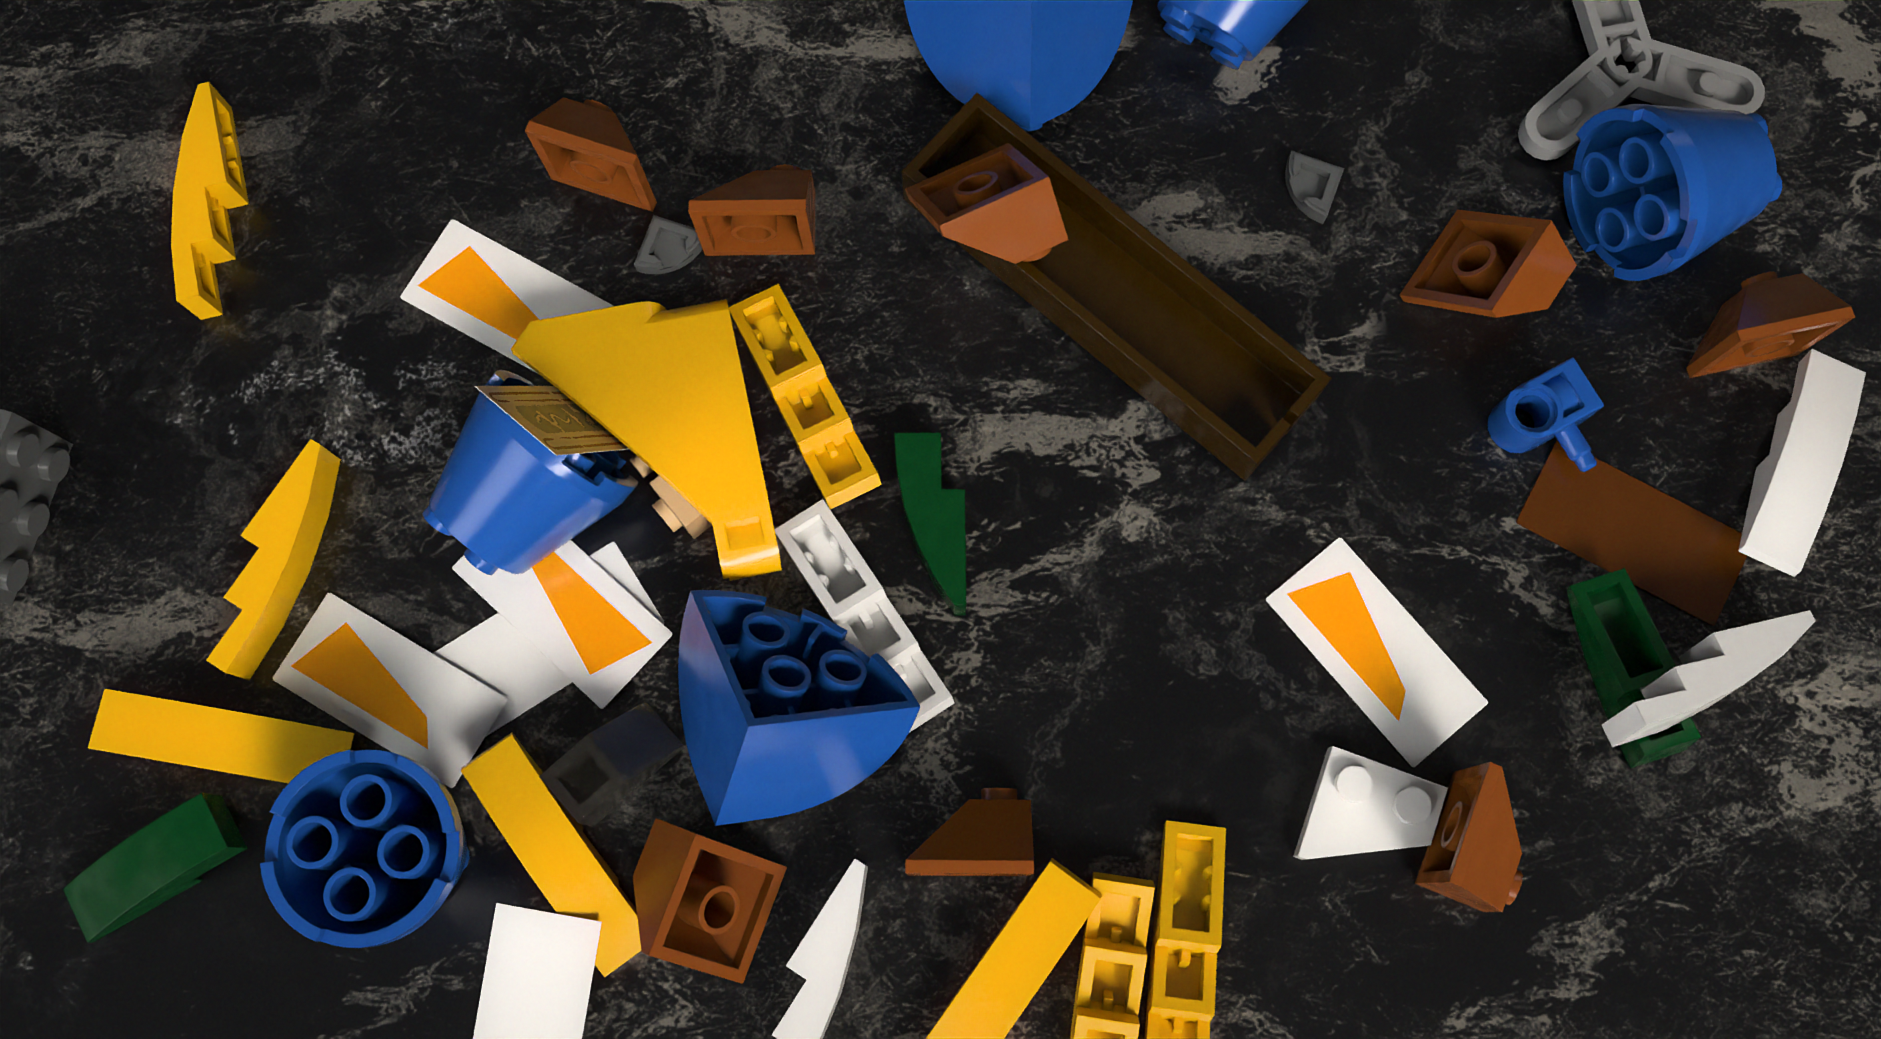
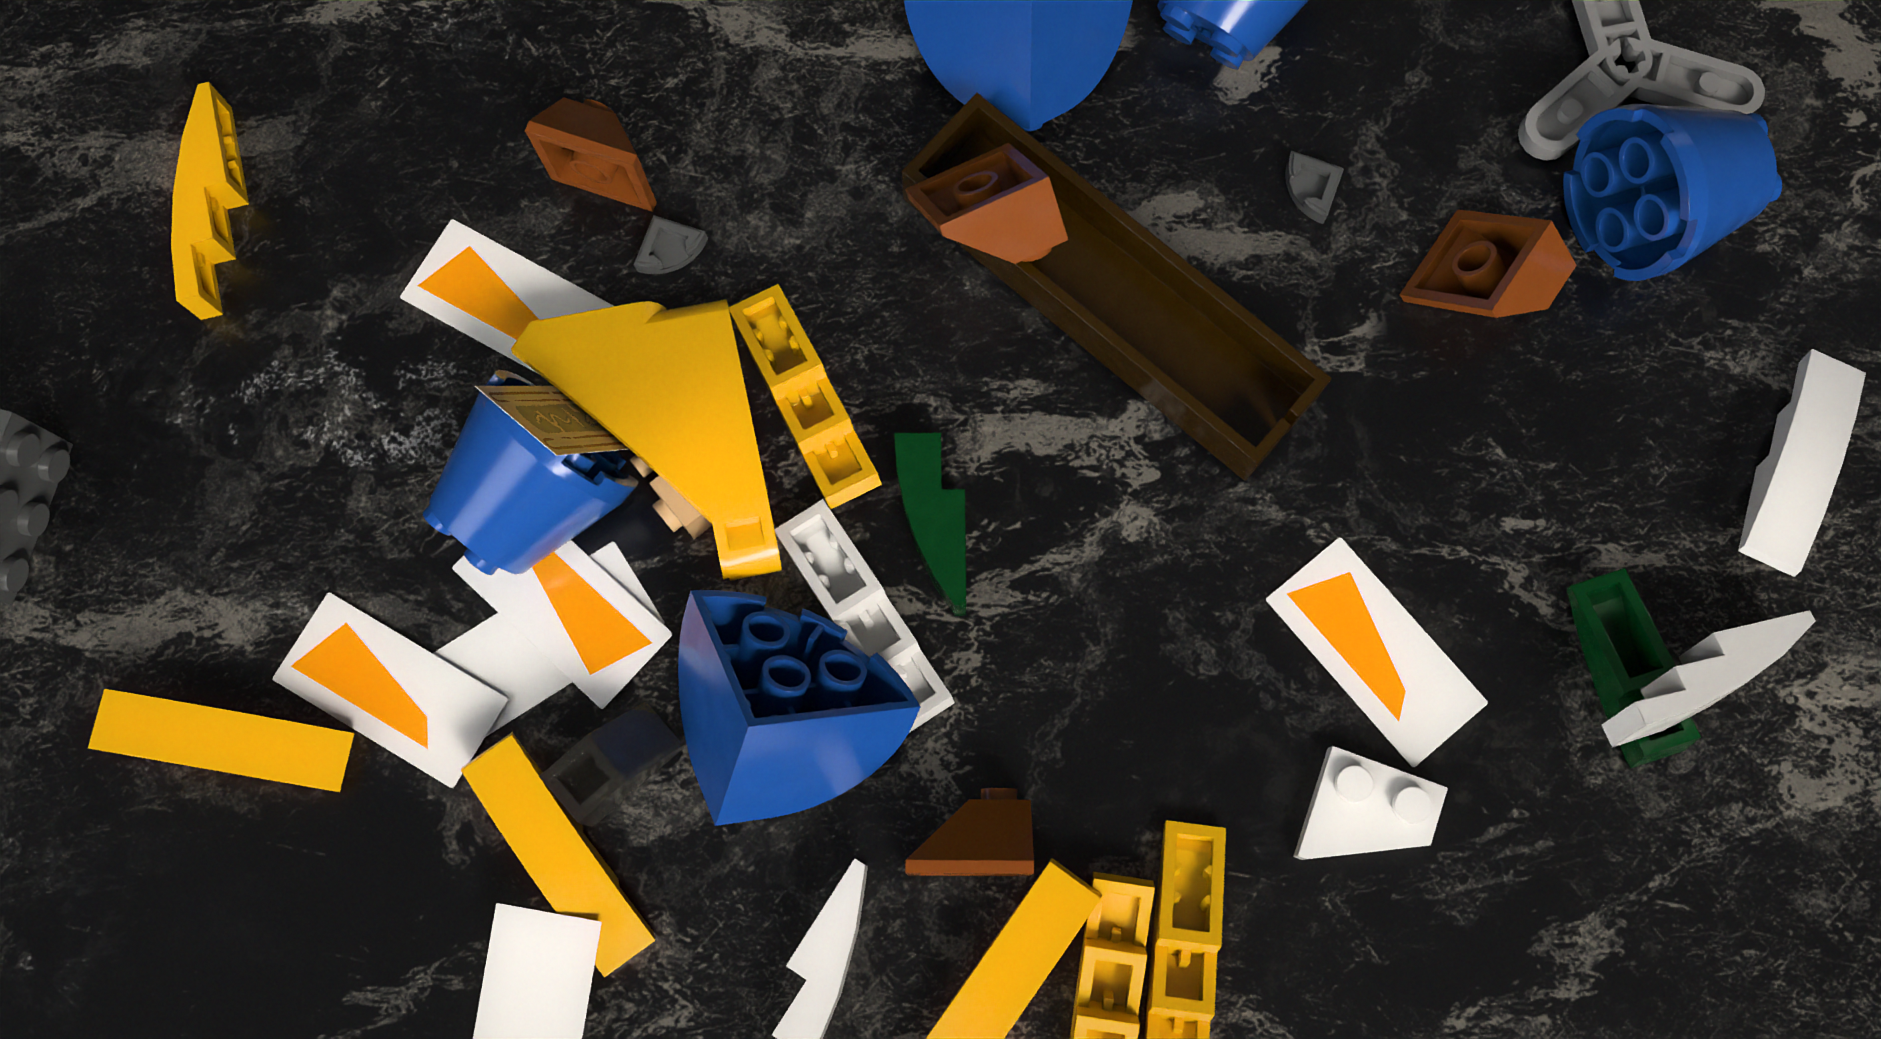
dark green slope [63,793,247,943] -> none
yellow slope [206,439,341,681] -> none
blue cone [260,750,470,948] -> none
dark orange slope [633,818,787,984] -> none
dark orange slope [688,164,816,256] -> none
dark orange slope [1415,762,1523,912] -> none
blue piece [1488,357,1604,472] -> none
reddish brown sticker [1516,440,1747,626] -> none
dark orange slope [1686,272,1855,378] -> none

